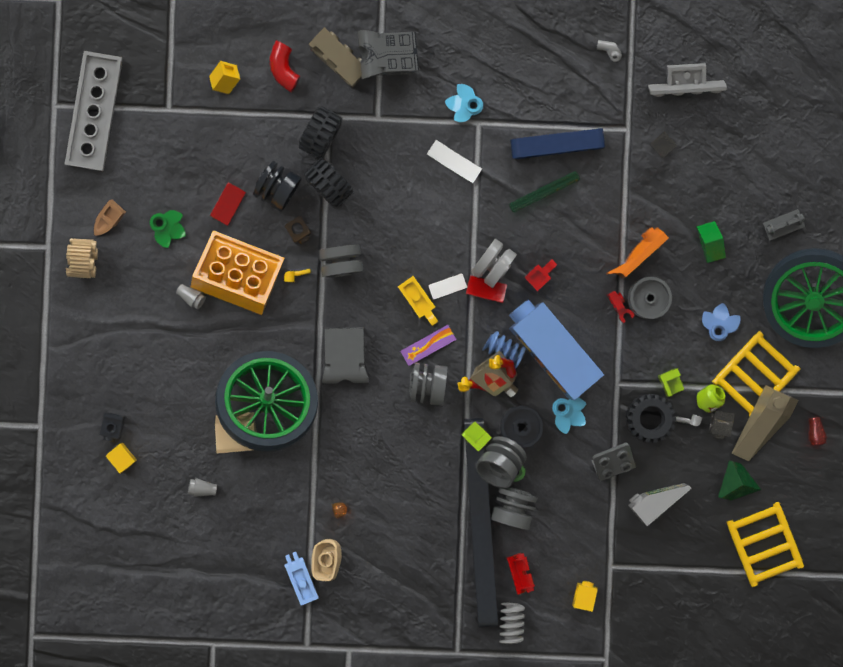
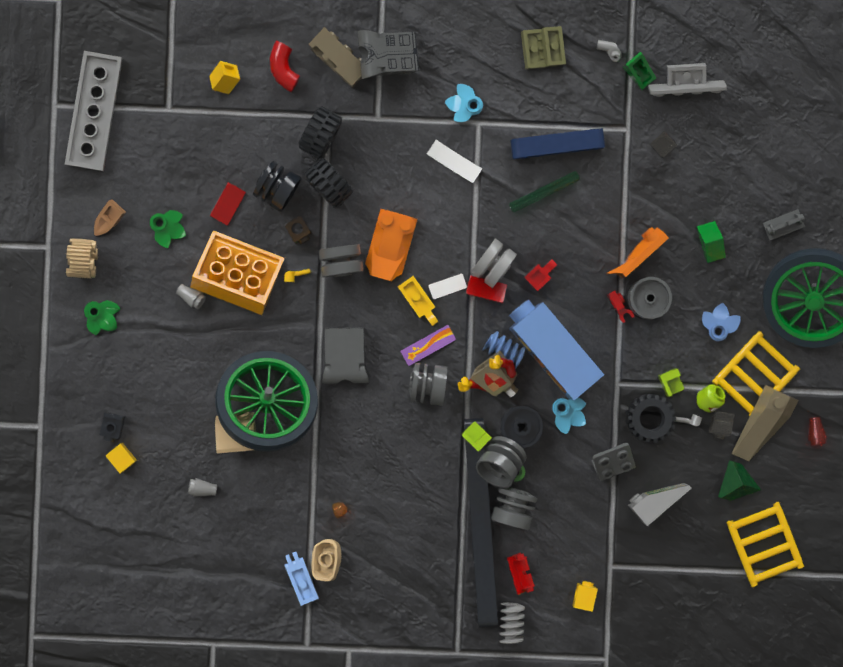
none -> green plate [84,300,120,335]
none -> orange slope [365,209,417,281]
none -> olive slope [521,26,566,70]
none -> green slope [623,52,656,90]

